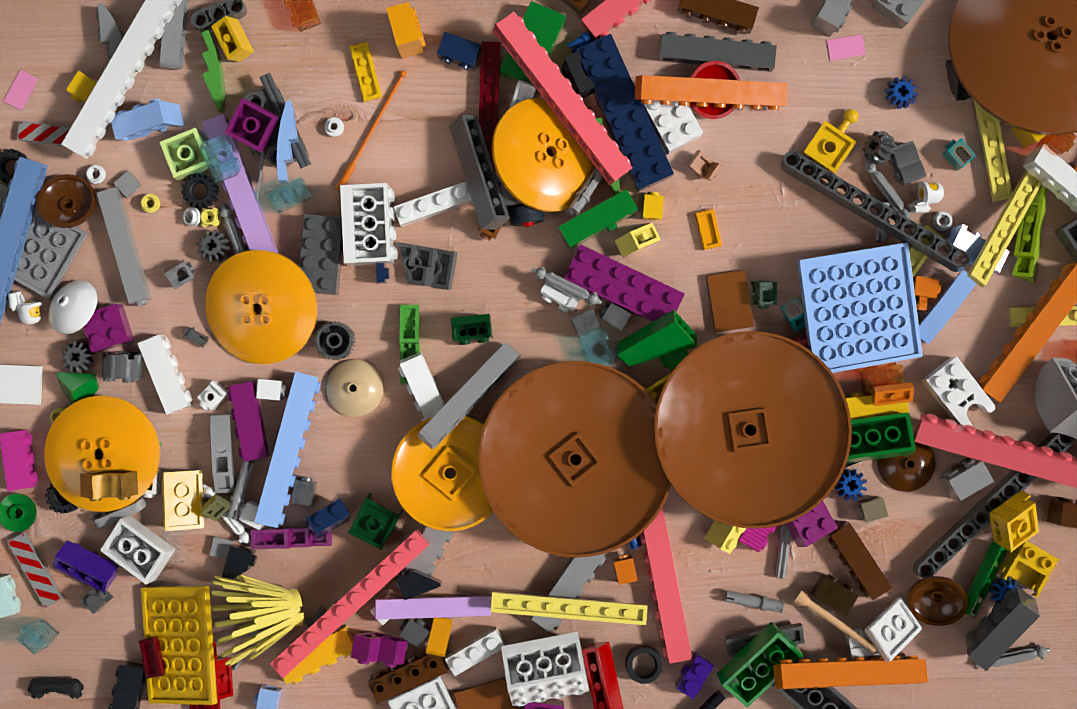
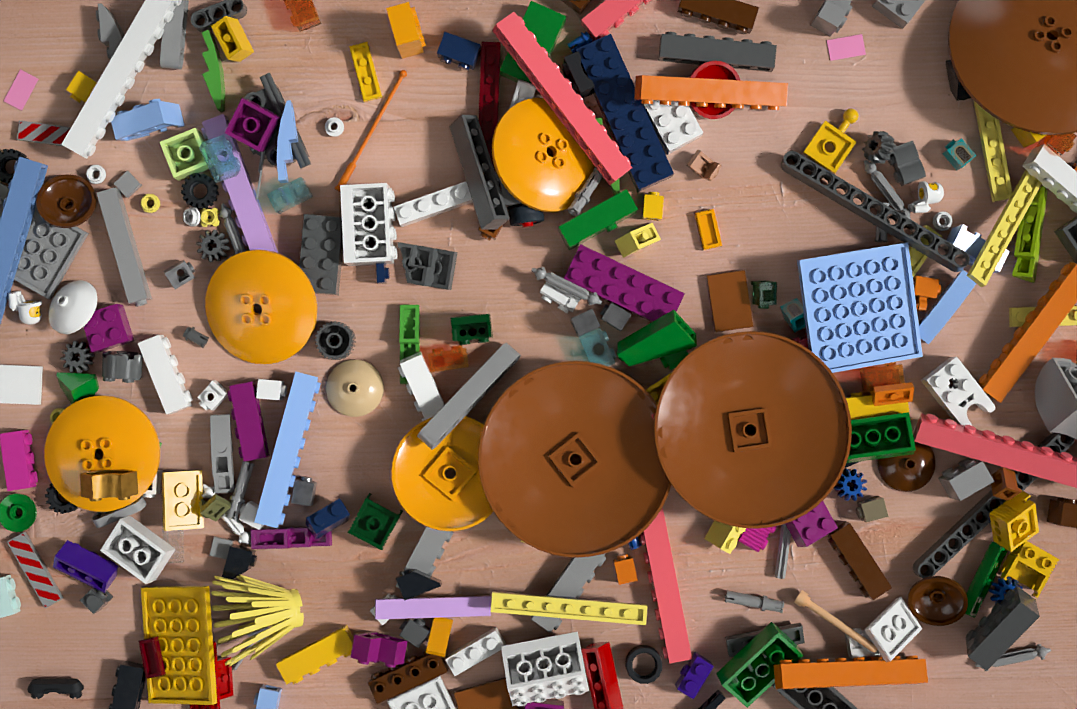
clear light blue brick [17,618,59,655] -> none
coral brick [270,529,430,678] -> none
dark grey pin [305,605,327,627] -> none
dark brown brick [810,574,858,616] -> none
blue gear [884,76,918,109] -> none
none -> clear orange brick [427,345,470,373]
none -> dark orange brick [991,467,1022,501]

